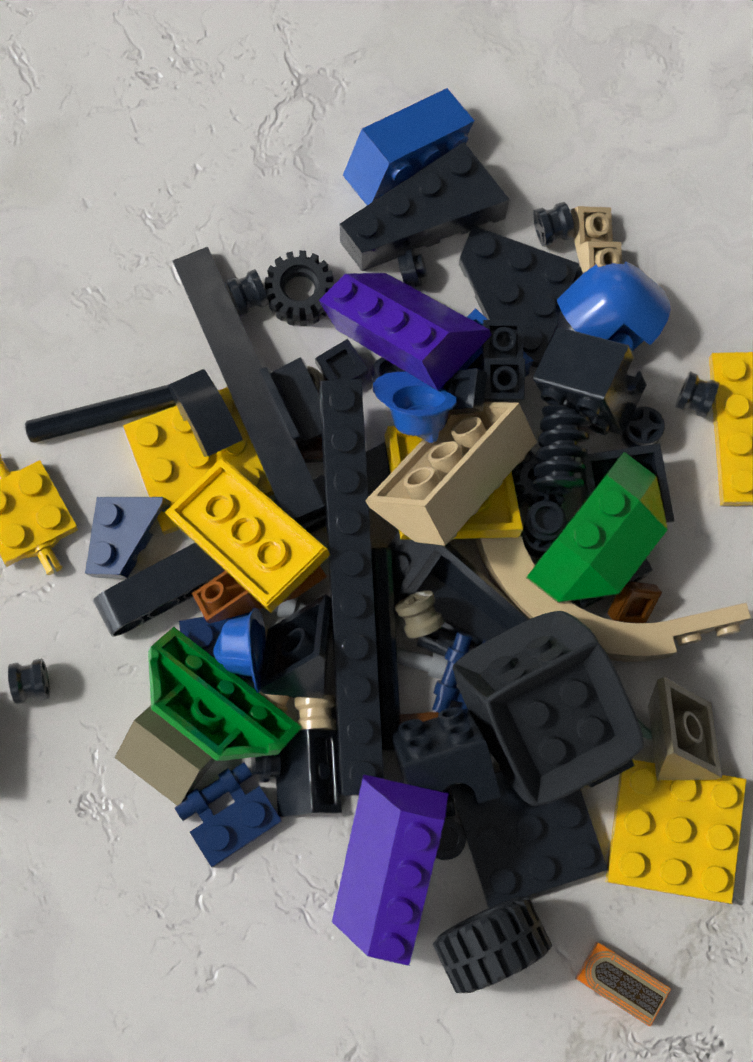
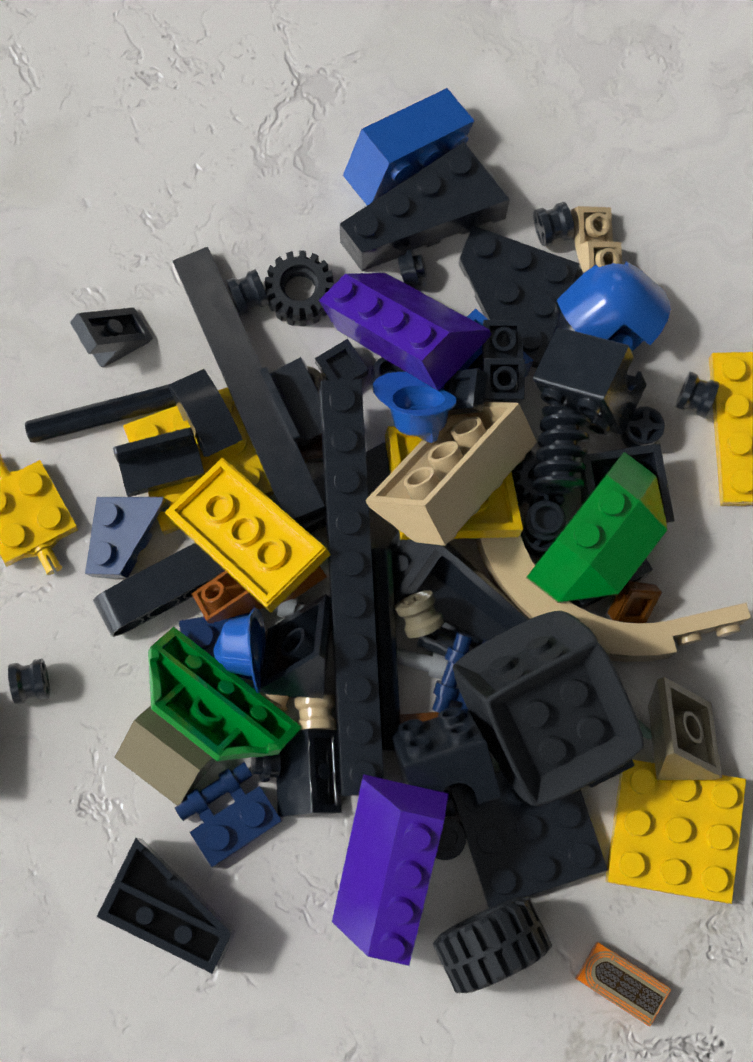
none -> black slope [70,307,153,367]
none -> black wedge [96,837,236,974]
none -> black panel [113,427,205,497]

